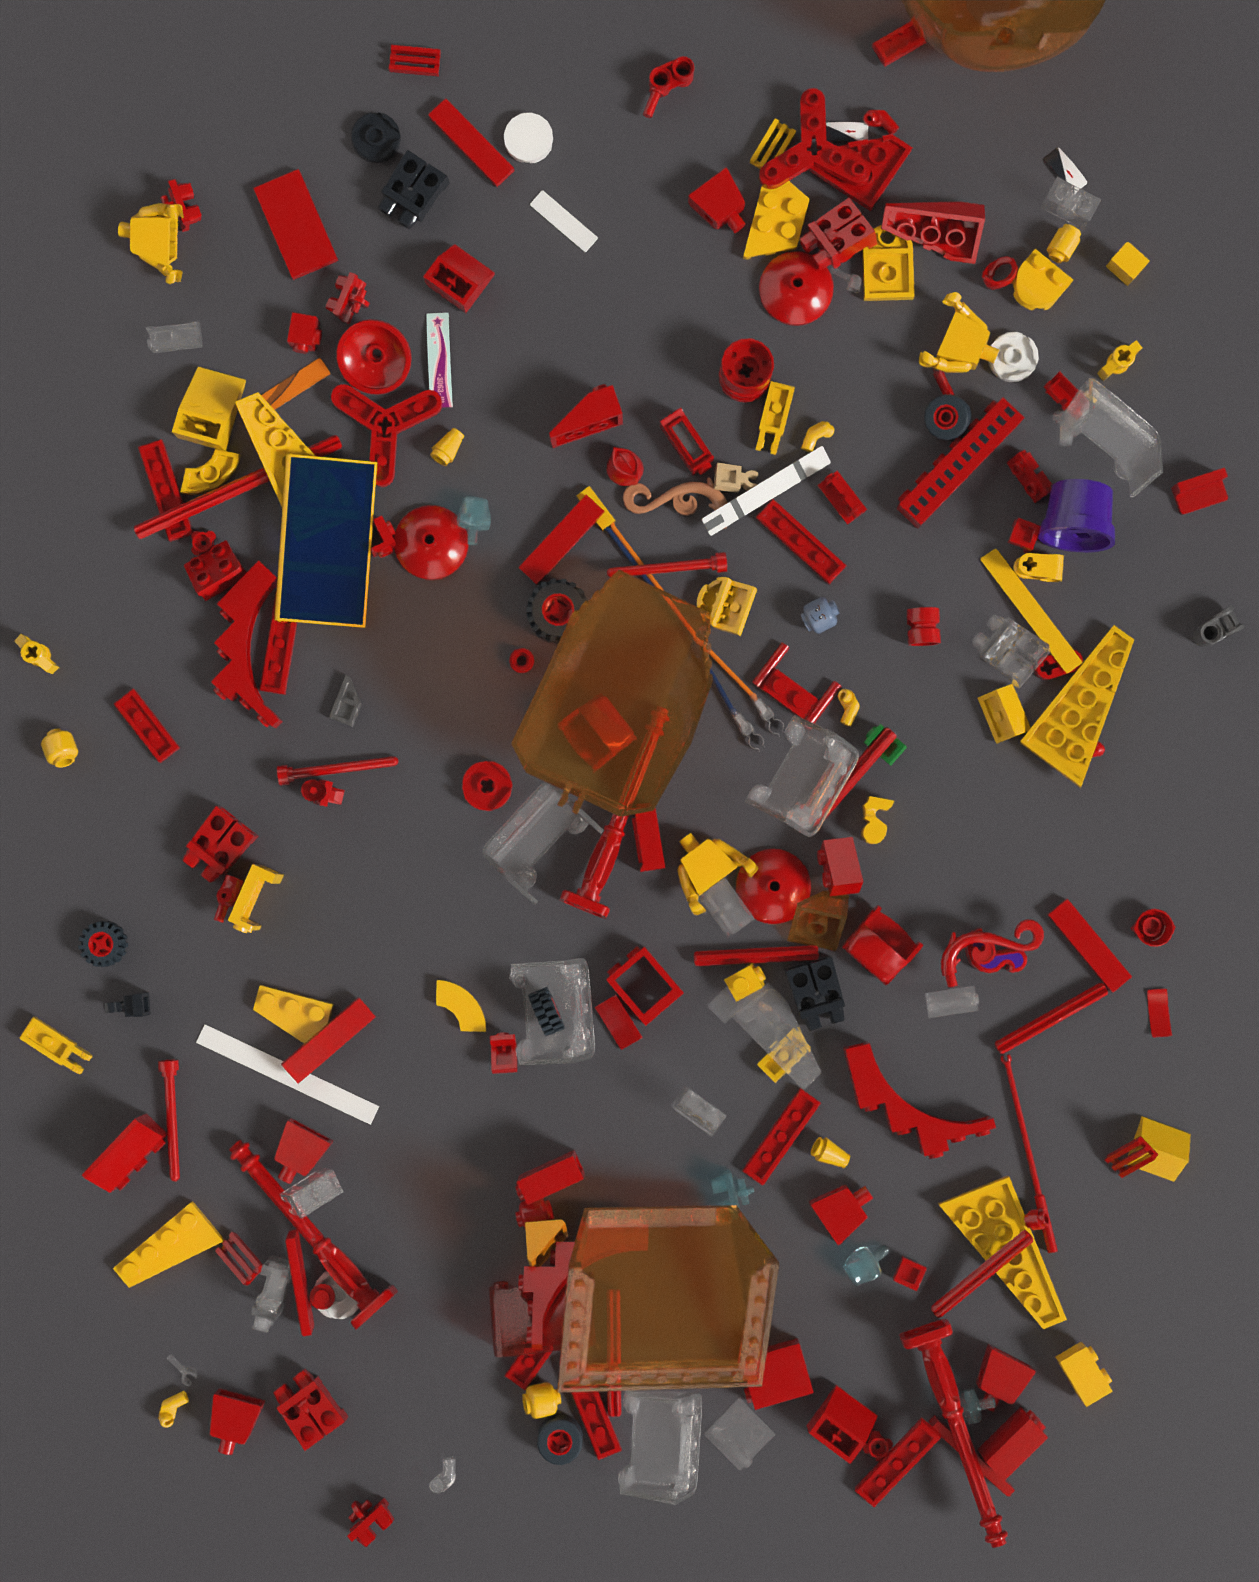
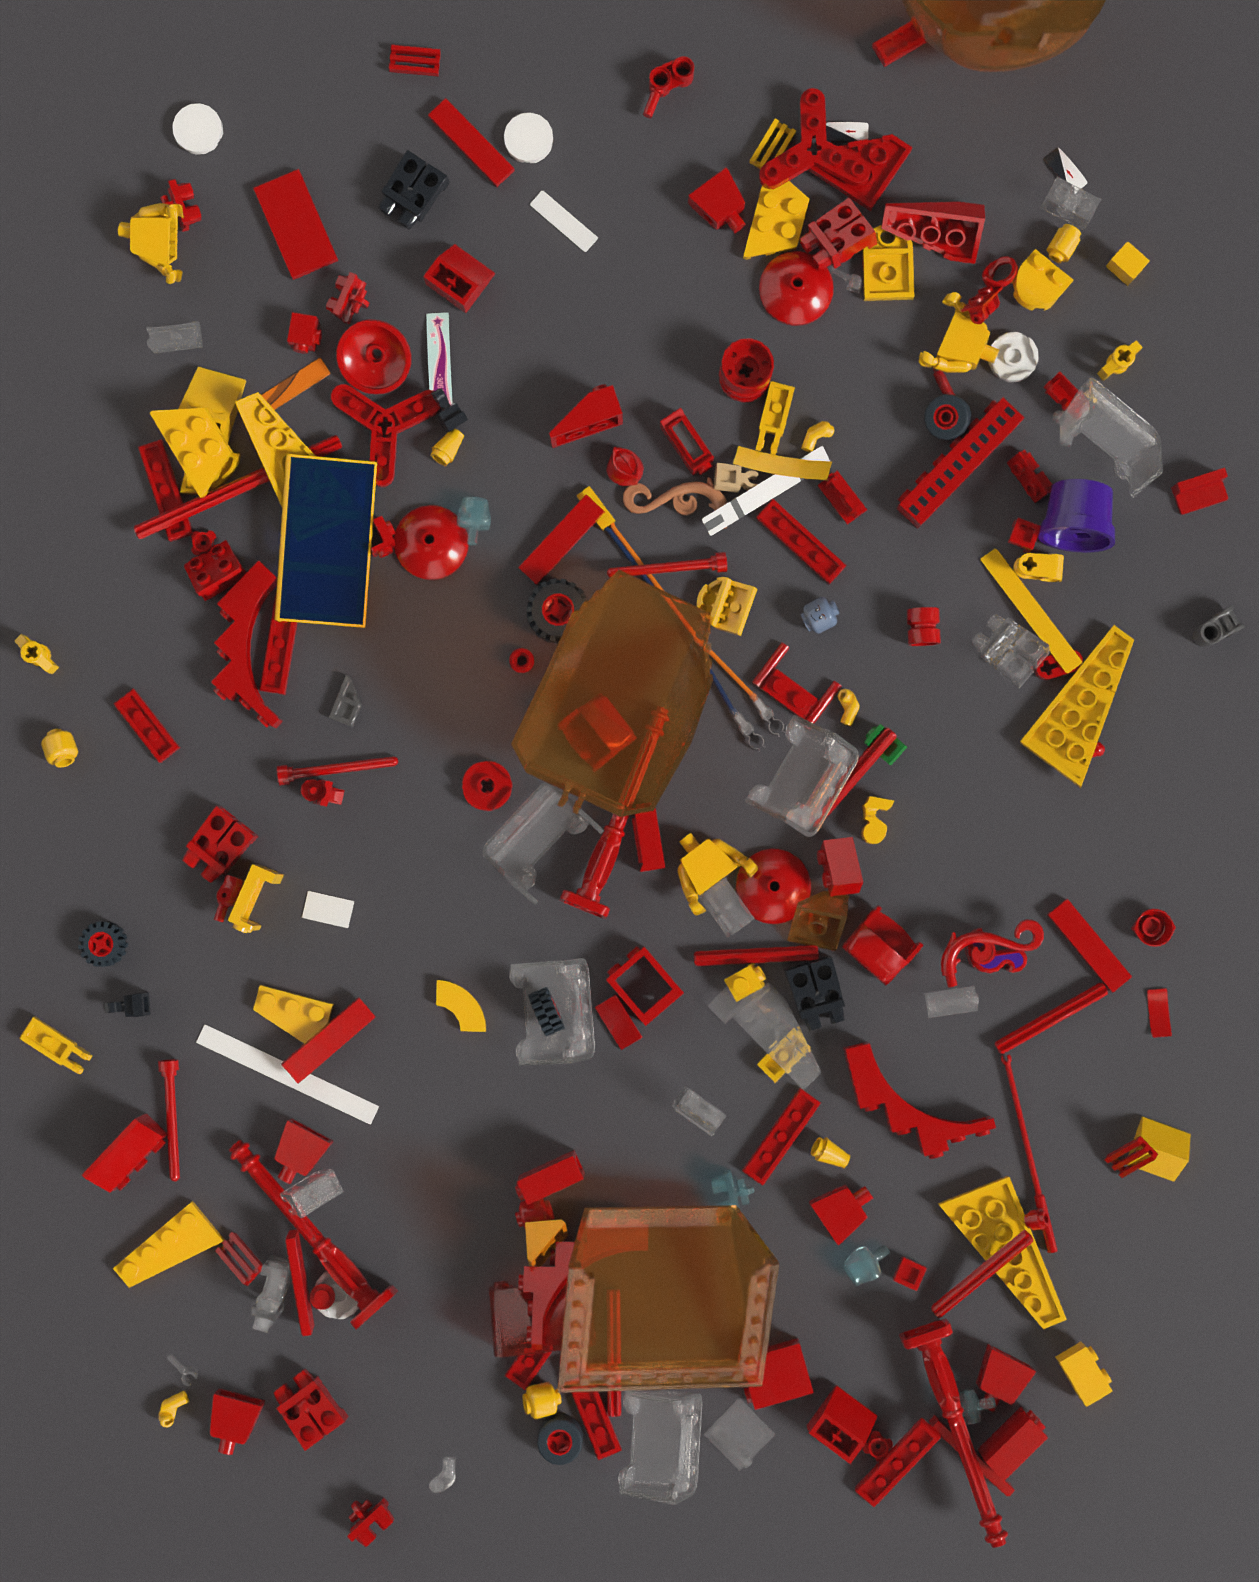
black tile [351,112,401,163] -> none
red bracket [490,1032,518,1074] -> none
red arm [863,110,900,134] -> none
yellow panel [978,684,1031,744] -> none
none -> yellow wing [150,408,233,498]
none -> white tile [173,103,223,155]
none -> white sticker [302,891,354,928]
none -> black piece [431,388,468,431]
none -> yellow sticker [733,446,832,480]
none -> red hinge [961,286,1003,324]

